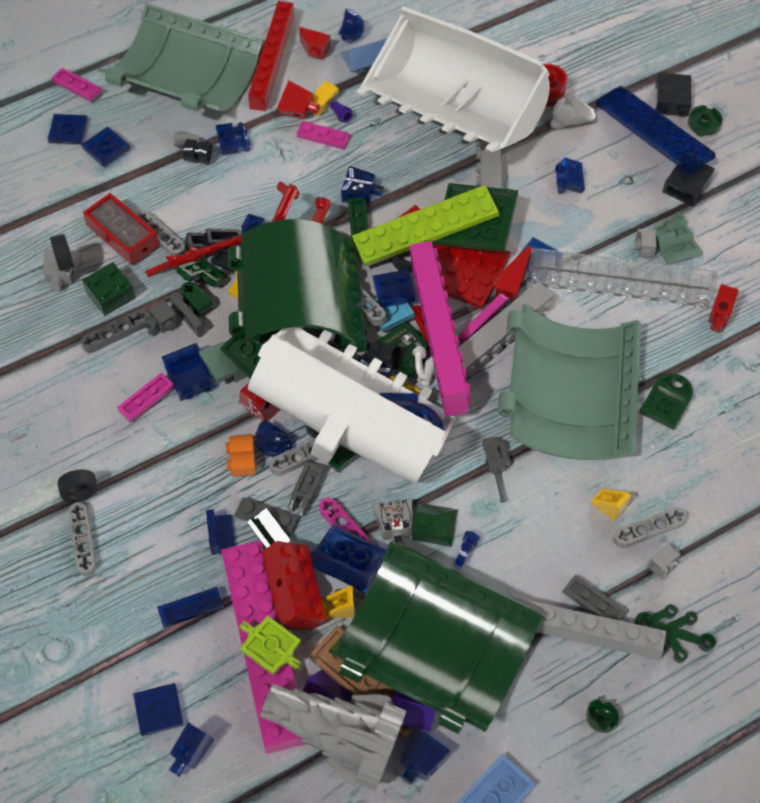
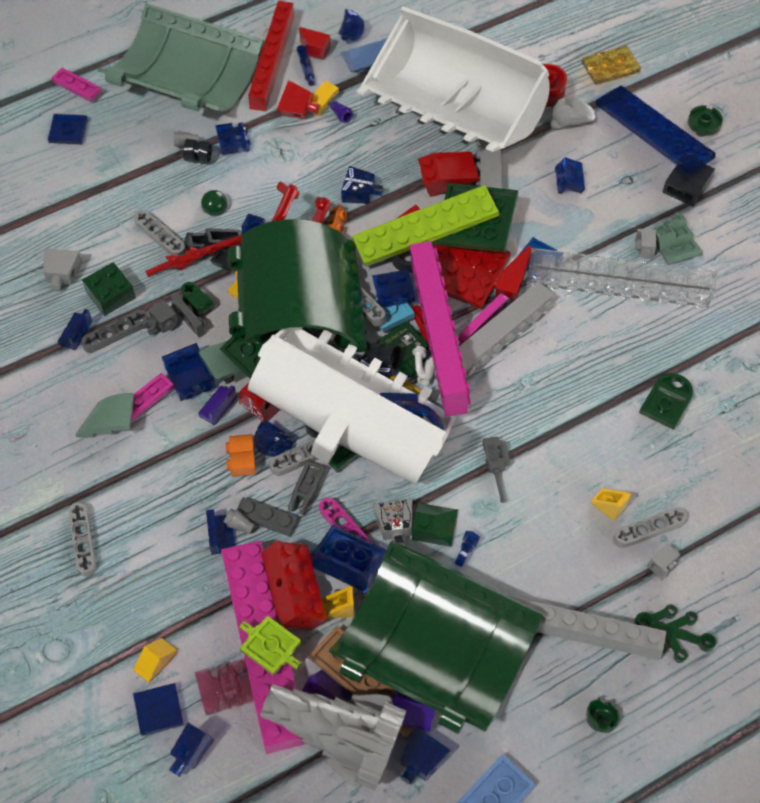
black tyre [50,234,74,271] -> none
black tyre [57,469,98,502] -> none
clear blue plate [81,126,130,168] -> none
brick [83,193,159,266] -> none
clear blue plate [157,587,224,628] -> none
dark green plate [176,259,228,288] -> none
panel [247,508,292,547] -> none
dark pink plate [297,121,350,150] -> none
dark green plate [348,197,368,242] -> none
sand green panel [498,304,641,460] -> none
dark grey plate [562,575,627,621] -> none
black panel [655,72,692,117] -> none
red torso [708,284,739,332] -> none
none -> clear blue panel [58,309,93,350]
none -> sand green slope [76,393,134,438]
none -> yellow slope [133,638,178,683]
none -> clear pink wheel [195,661,242,716]
none -> dark purple panel [198,385,237,425]
none -> dark green hair [201,190,228,216]
none -> light grey cone [223,508,254,534]
none -> clear blue piece [296,45,315,86]
none -> orange hinge [327,203,347,234]
none -> red slope [418,152,479,197]
none -> clear yellow plate [582,45,641,85]

